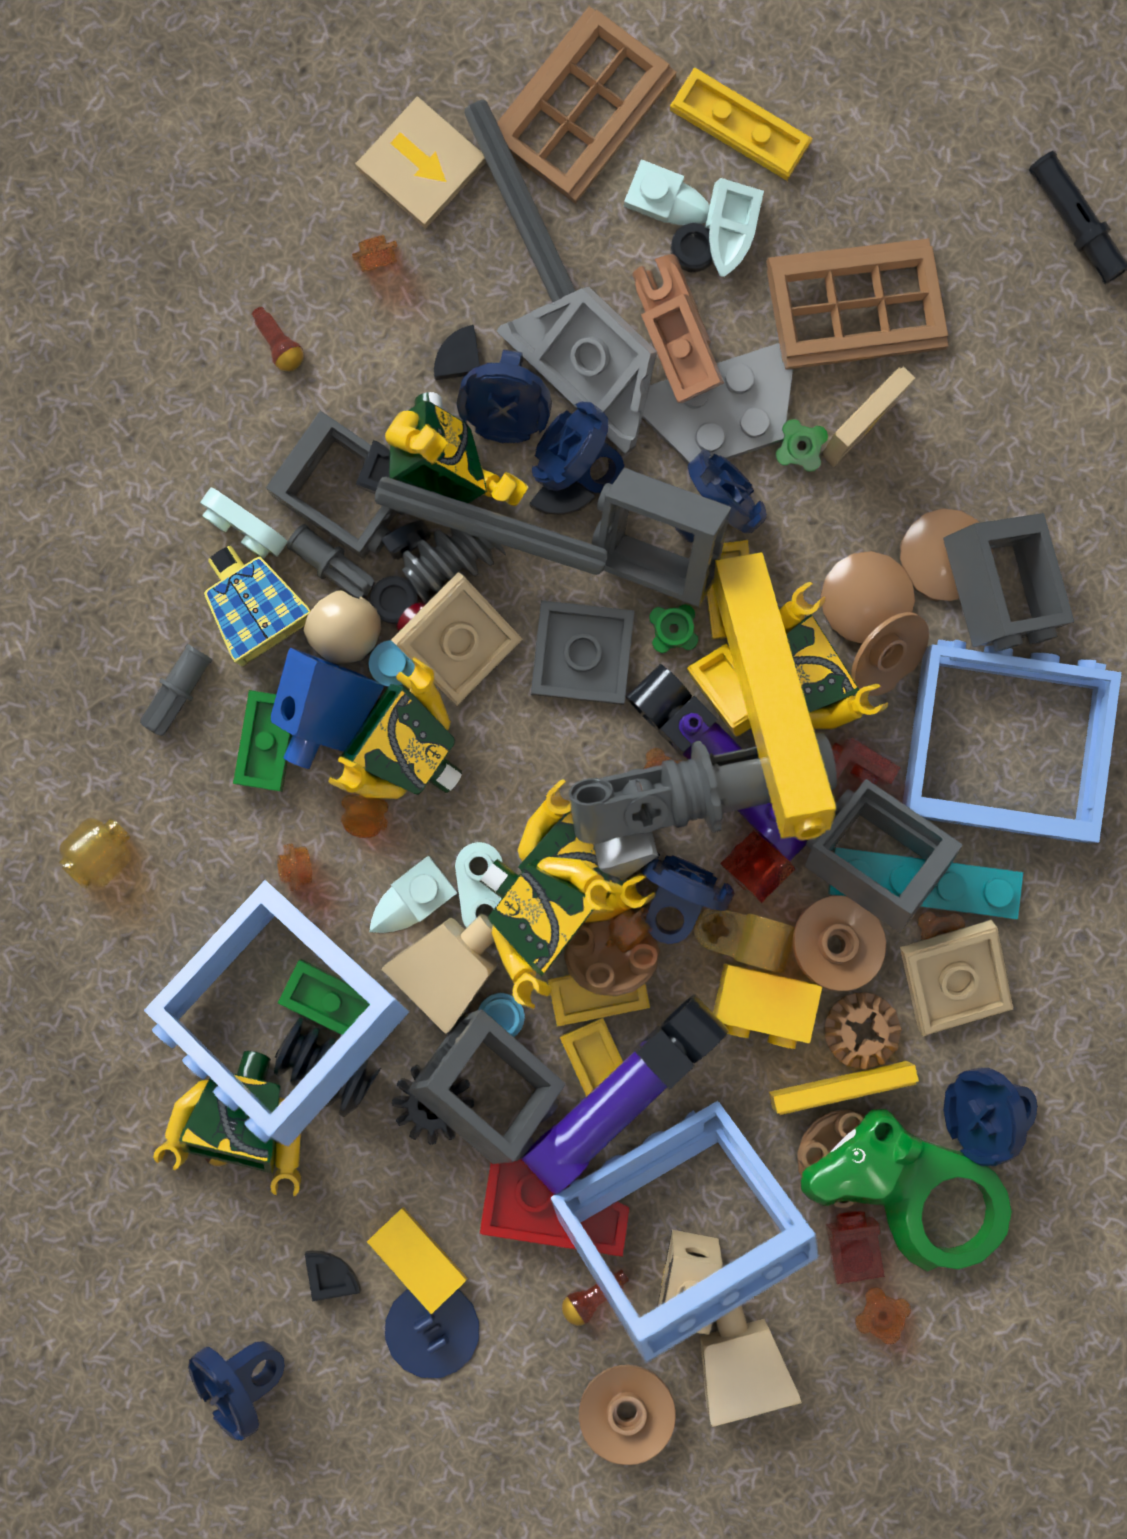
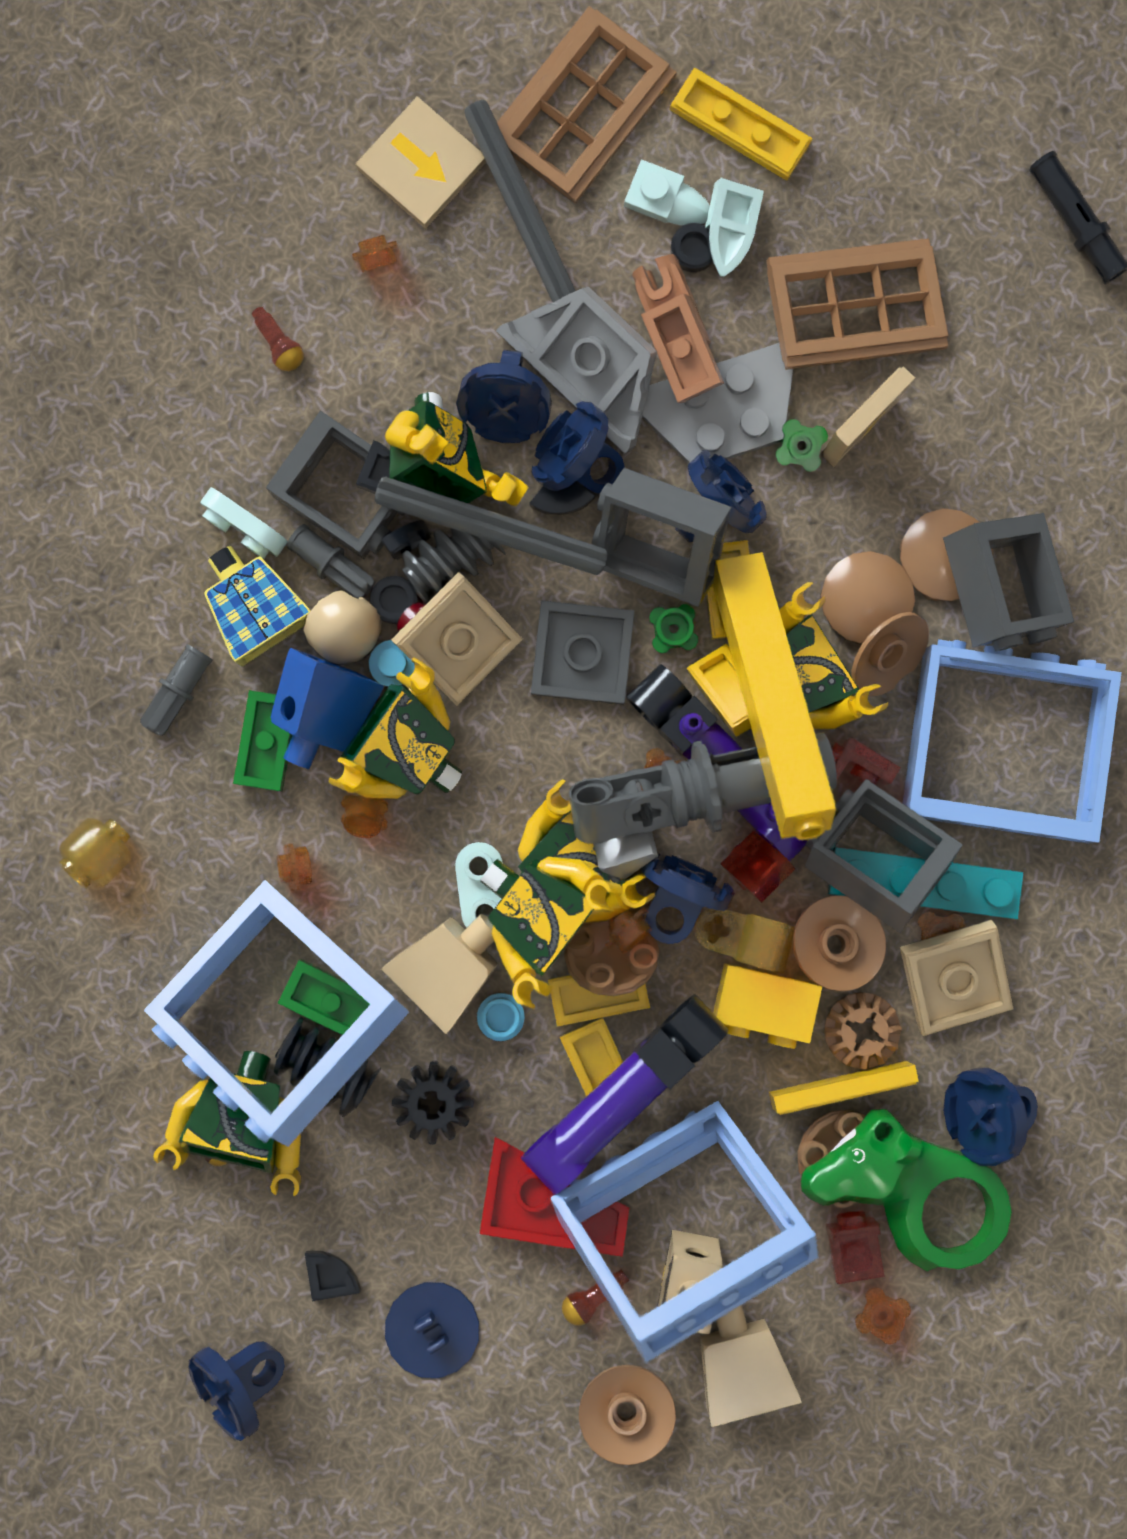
yellow tile [367,1207,468,1314] -> none
light aqua plate [369,856,458,933] -> none
dark grey window [408,1009,566,1164] -> none
black tile [434,325,480,380] -> none

